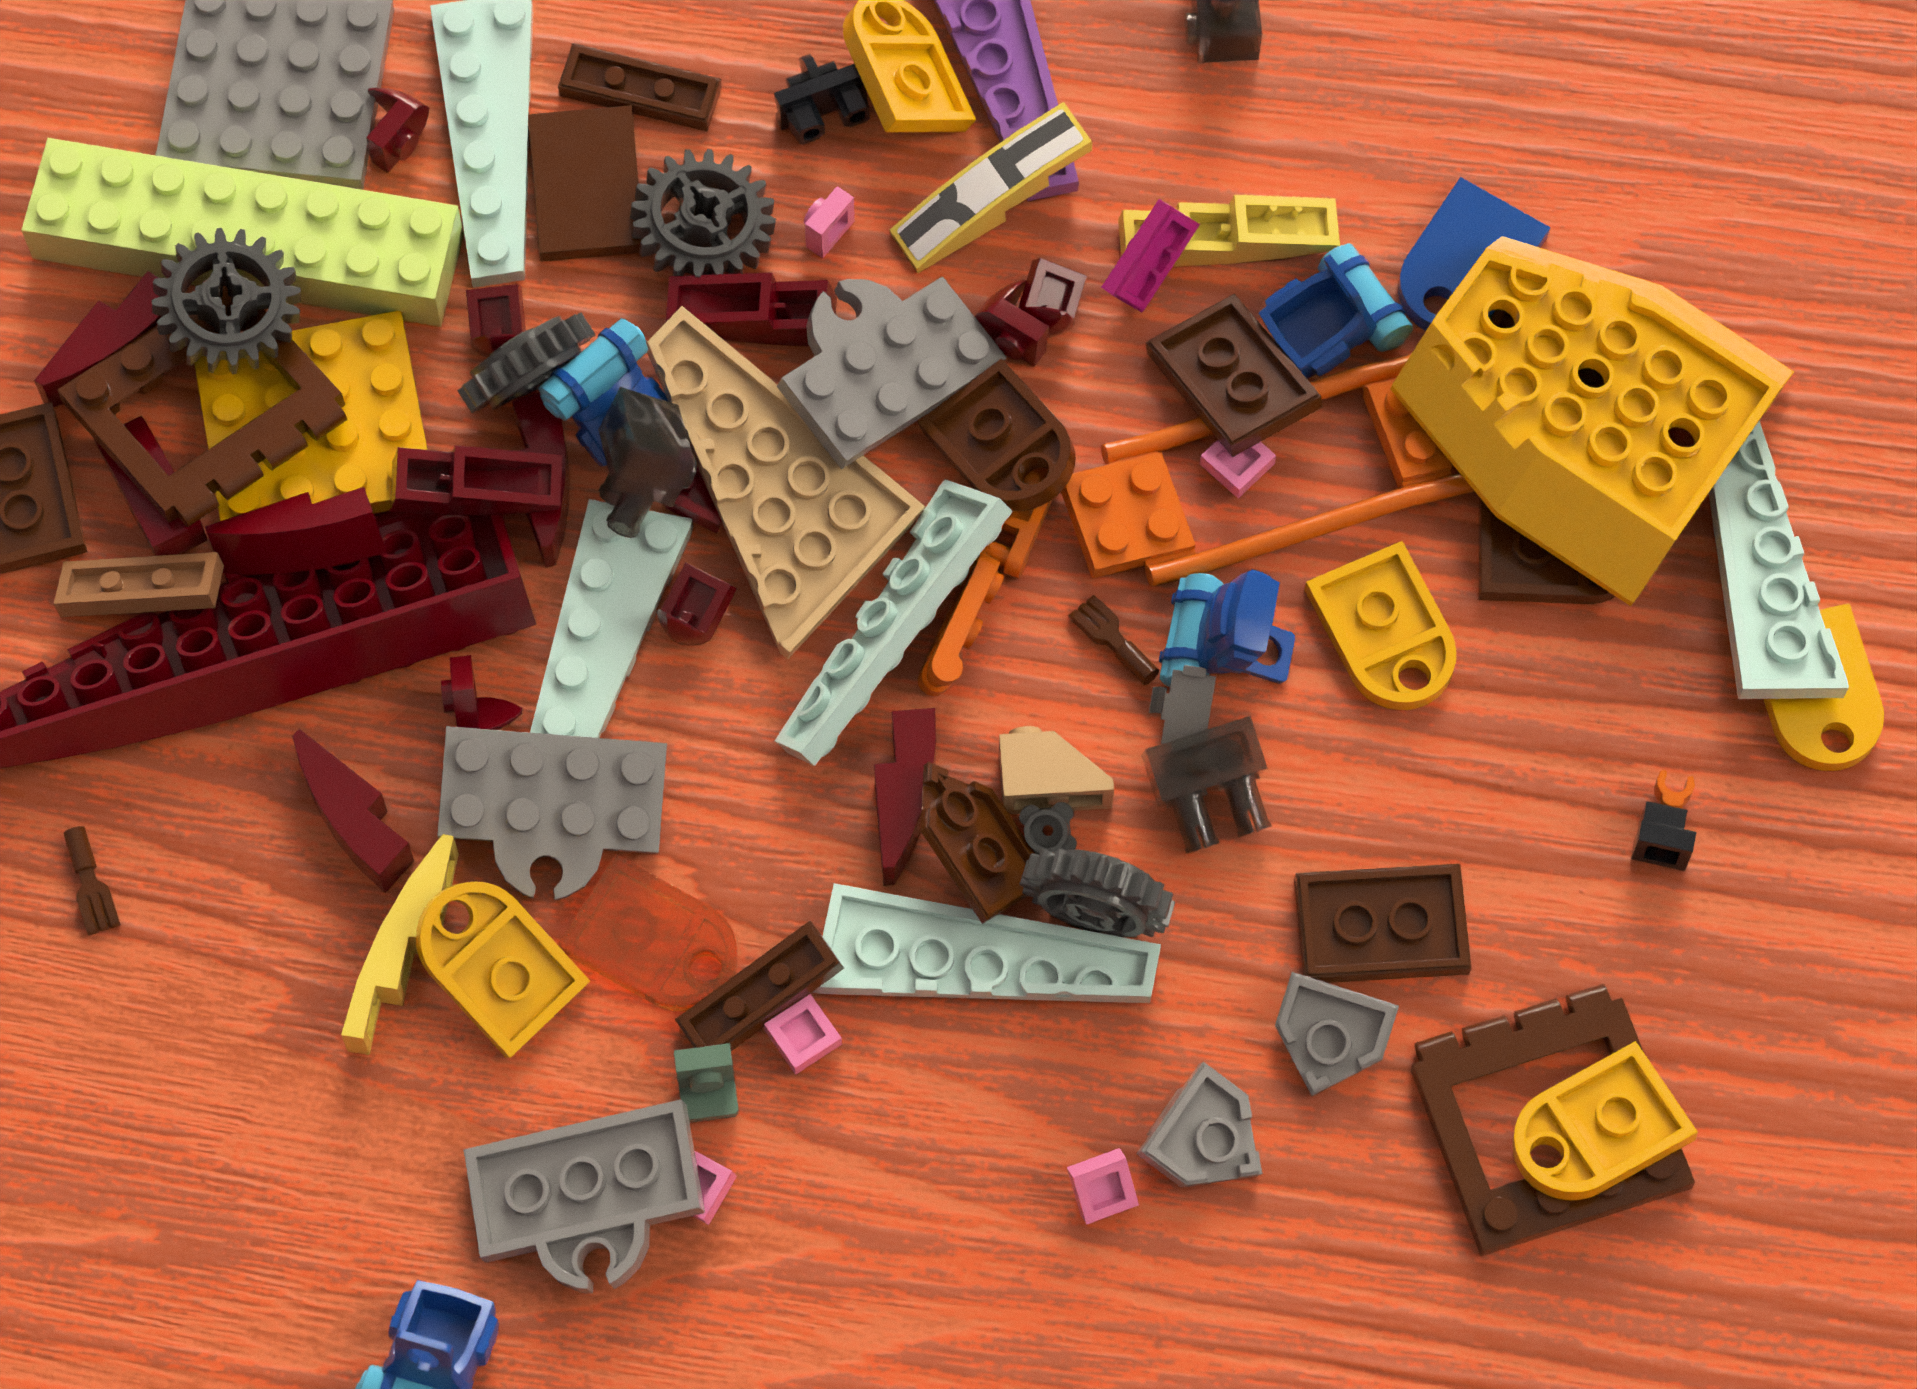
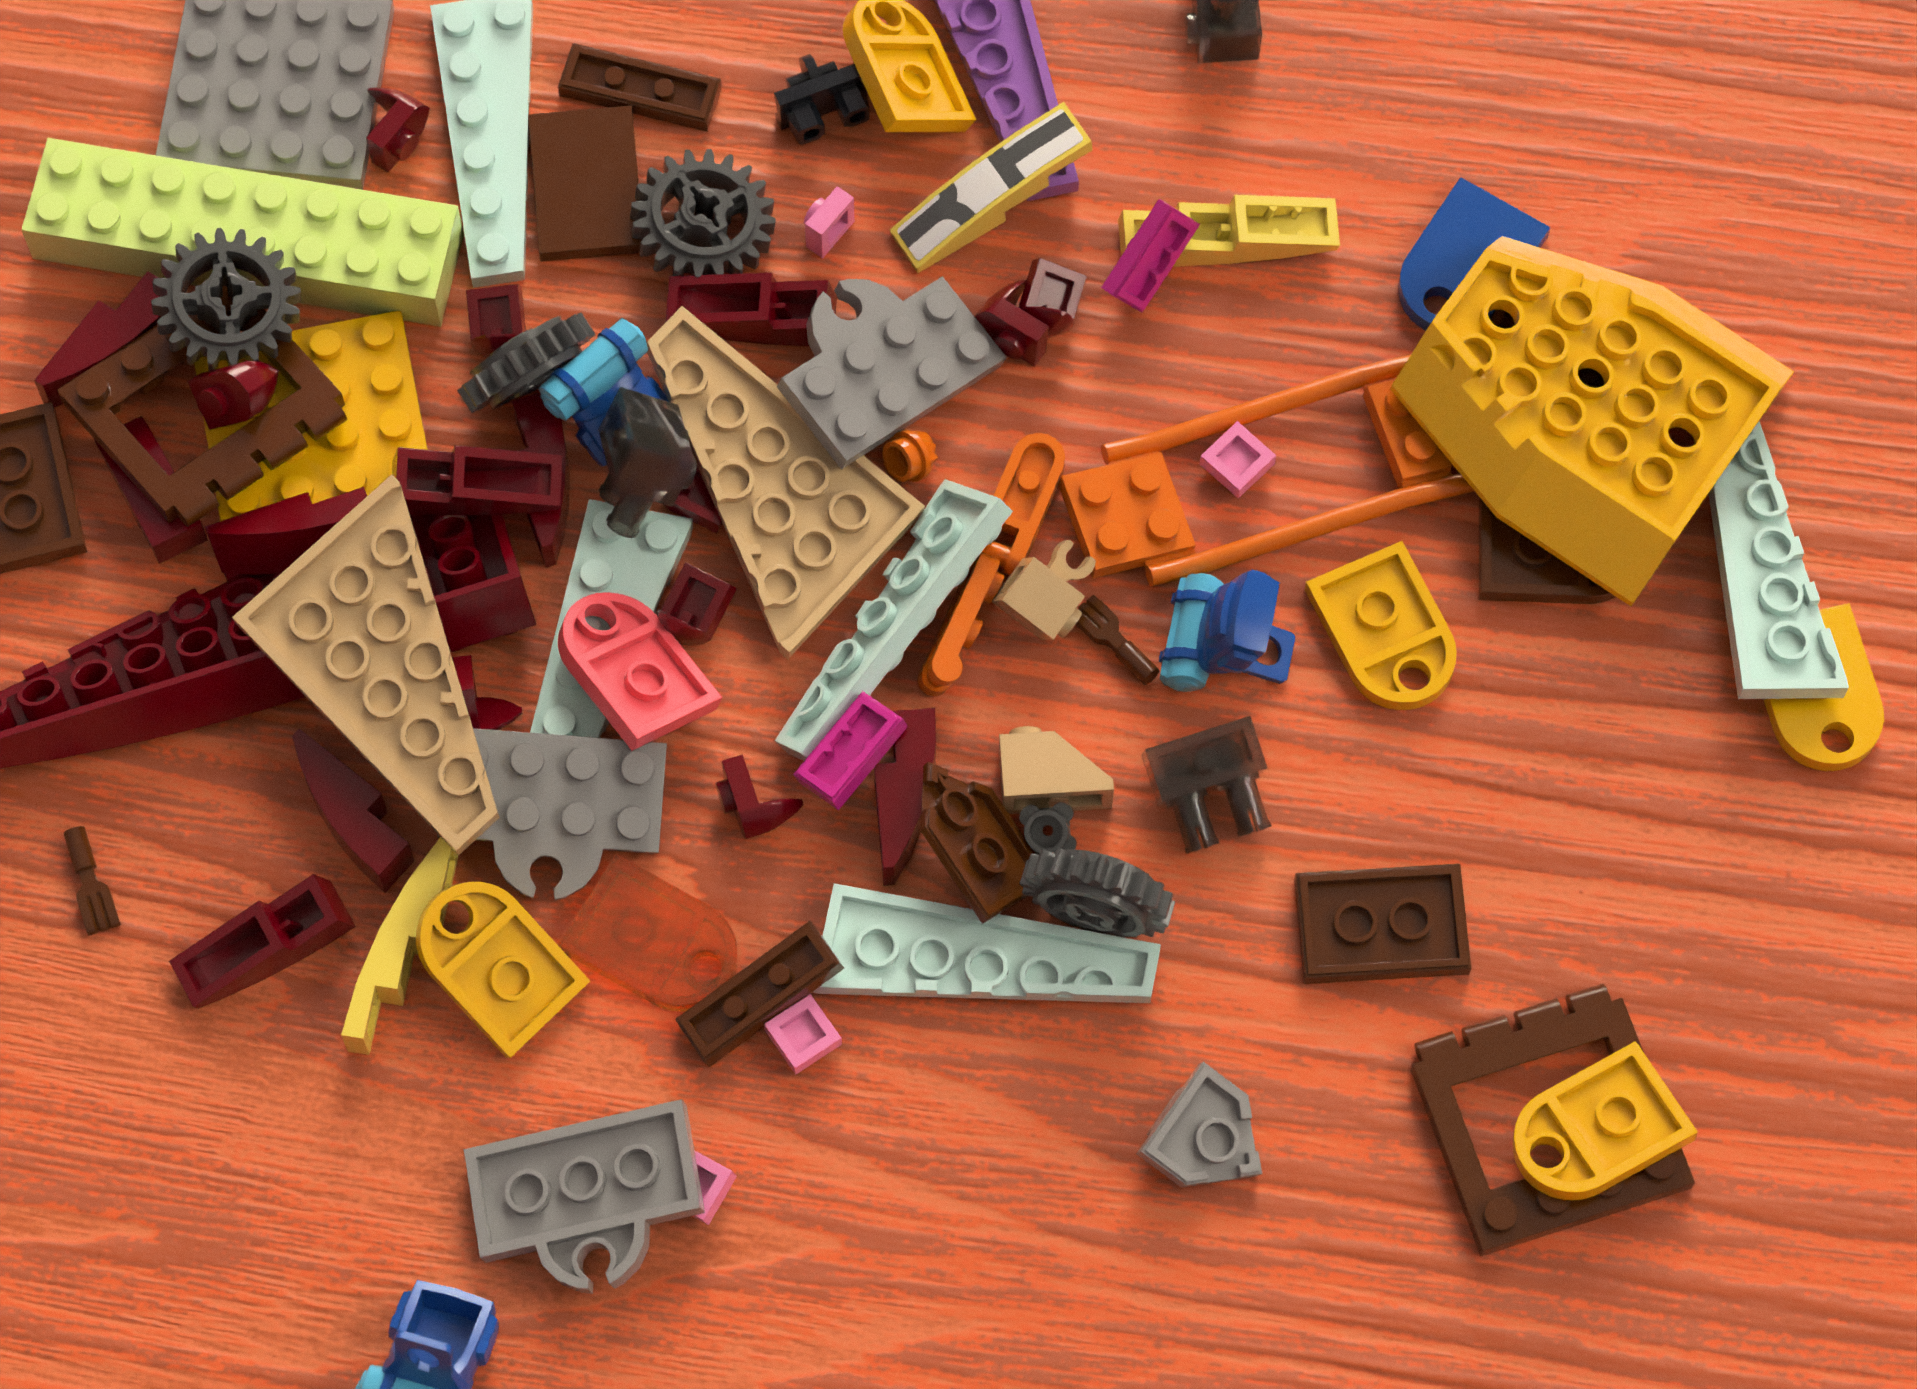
medium nougat plate [54,552,224,617] -> none
sand green bracket [674,1043,739,1123] -> none
reddish brown tile [918,358,1076,511] -> none
bright pink plate [1067,1148,1139,1225] -> none
reddish brown tile [1146,294,1322,457] -> none
light grey piece [1149,665,1216,759] -> none
blue piece [1259,243,1413,379] -> none
light grey plate [1275,972,1399,1096] -> none
black piece [1631,770,1696,871] -> none
none -> dark red slope [169,874,356,1009]
none -> dark red plate [187,361,279,430]
none -> tan wing [232,474,500,856]
none -> coral plate [558,592,722,751]
none -> dark red plate [715,754,804,839]
none -> dark pink plate [793,691,908,810]
none -> orange plate [882,429,938,482]
none -> tan brick [992,539,1096,640]

